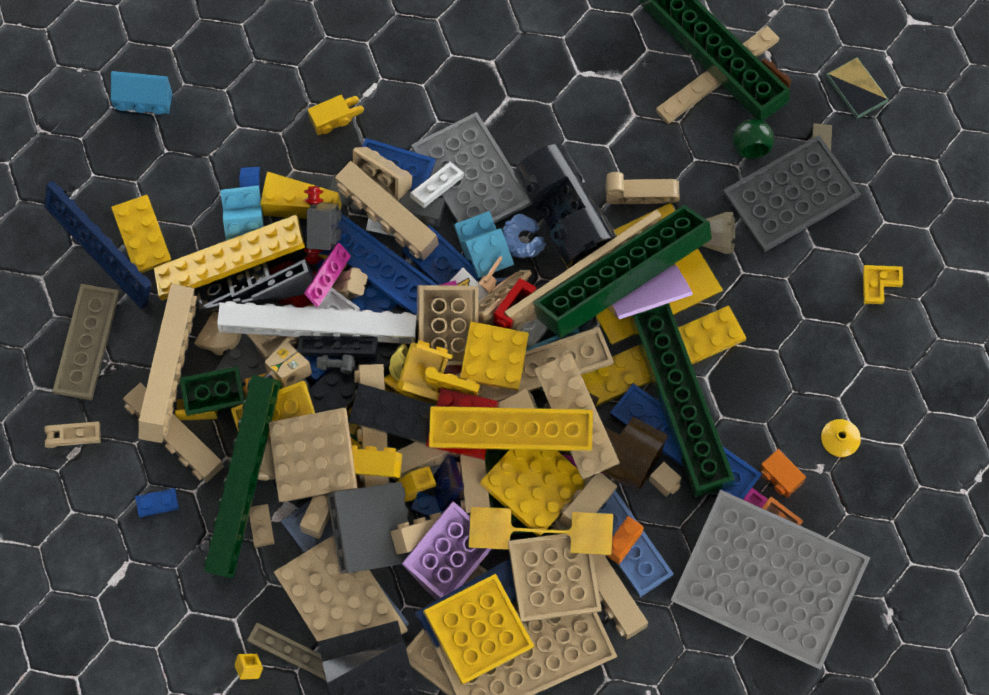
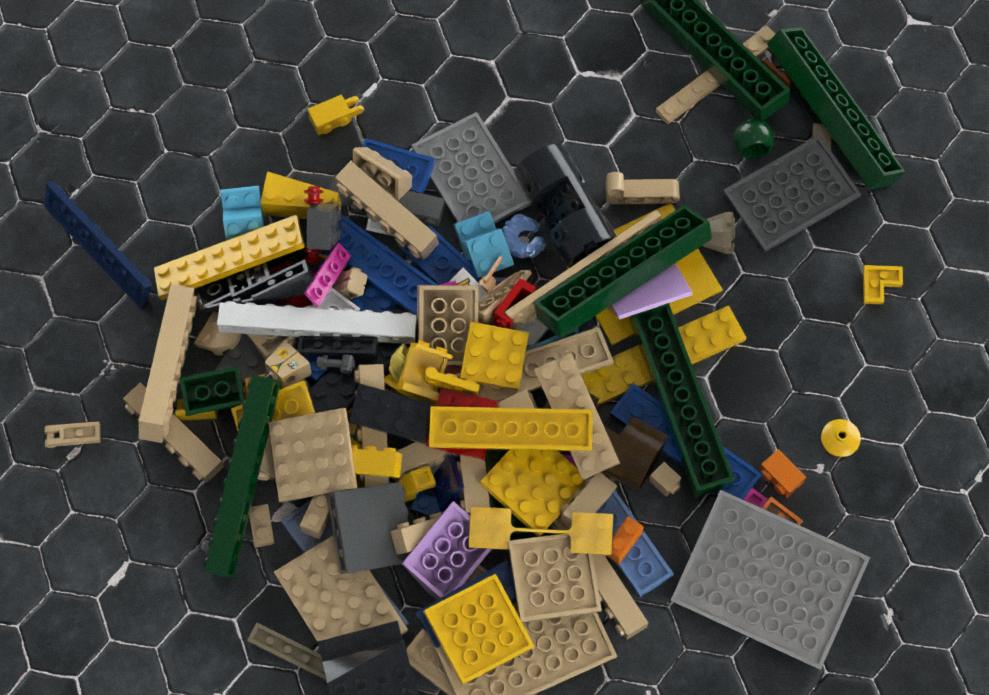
dark tan plate [53,284,120,400] -> none
dark azure slope [111,71,172,115] -> none
yellow plate [111,195,172,273] -> none
blue plate [135,488,179,517] -> none
yellow slope [235,654,263,680] -> none
blue slope [239,167,261,197] -> none
white plate [410,162,464,208] -> none
tile [826,57,889,119] -> none
none -> dark green brick [767,27,905,190]

